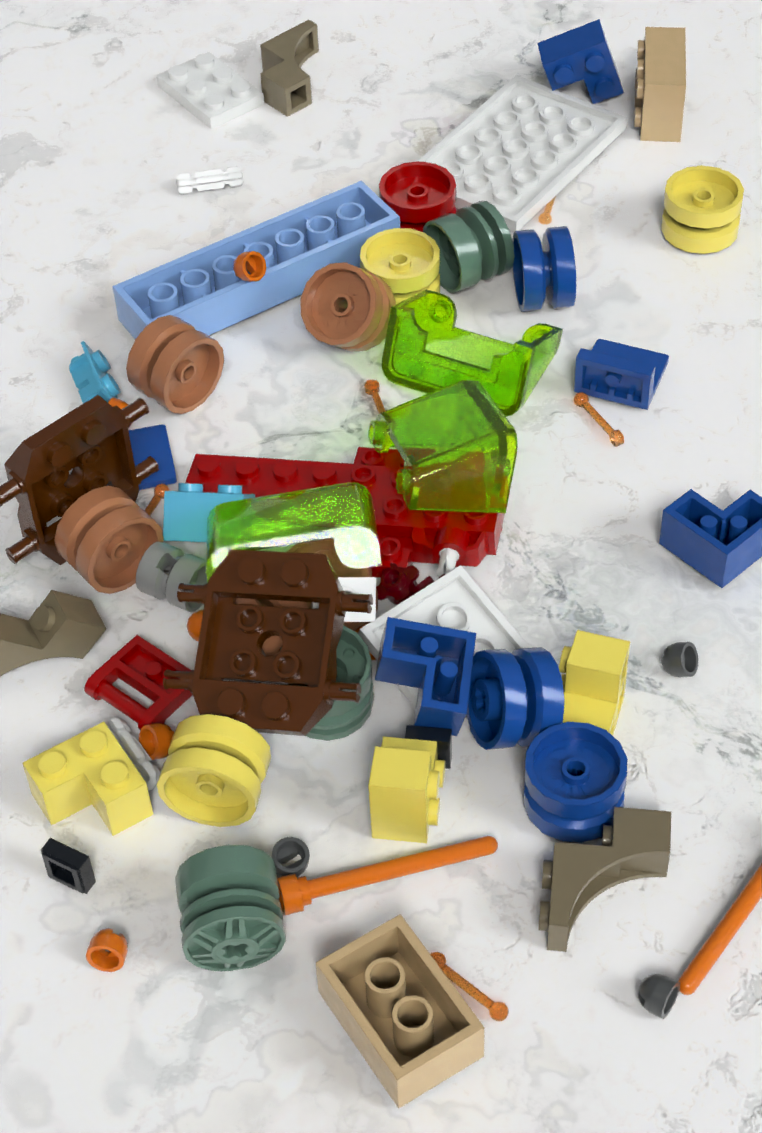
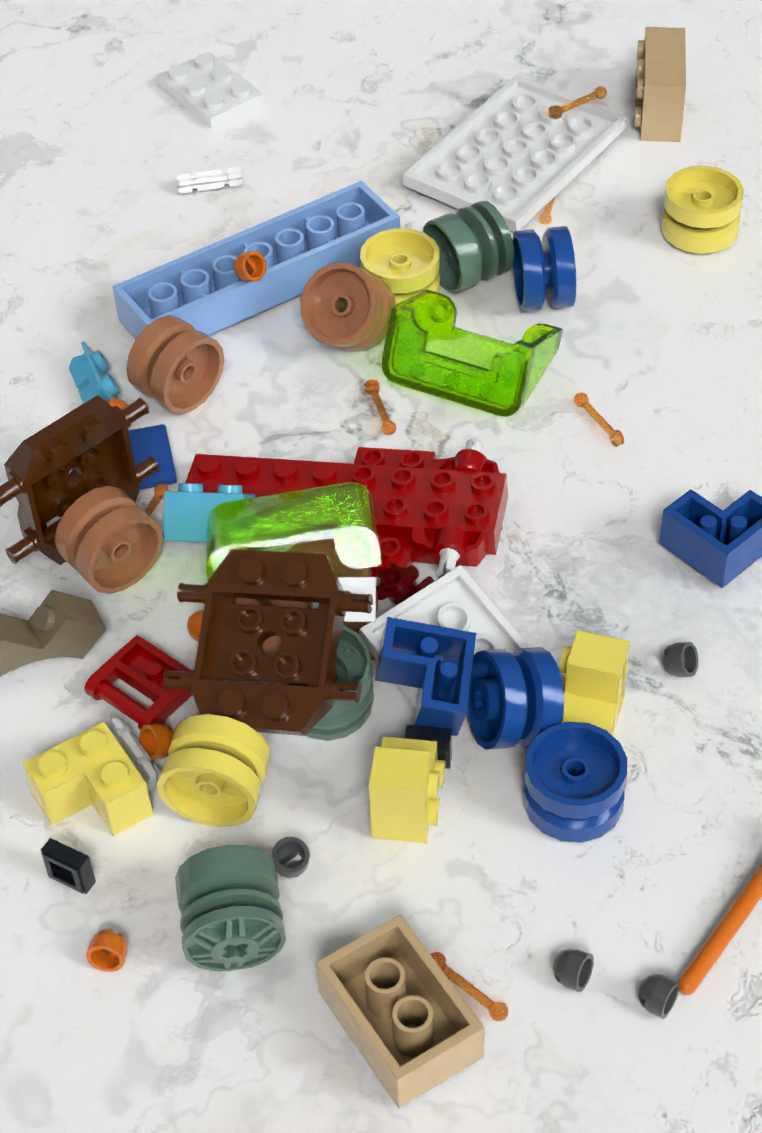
light grey wheel [136,542,215,612] -> none
dark tan arch [260,19,319,117] -> none
orange piece [277,836,498,916] -> none
clear neon green windscreen [368,380,518,513] -> none
red wheel [379,161,456,232] -> none
blue brick [537,19,624,104] -> none
dark tan arch [539,807,671,952] -> none
blue bracket [574,339,669,410] -> none
none -> clear orange hinge [549,86,607,119]
none -> dark grey hinge [553,948,594,992]

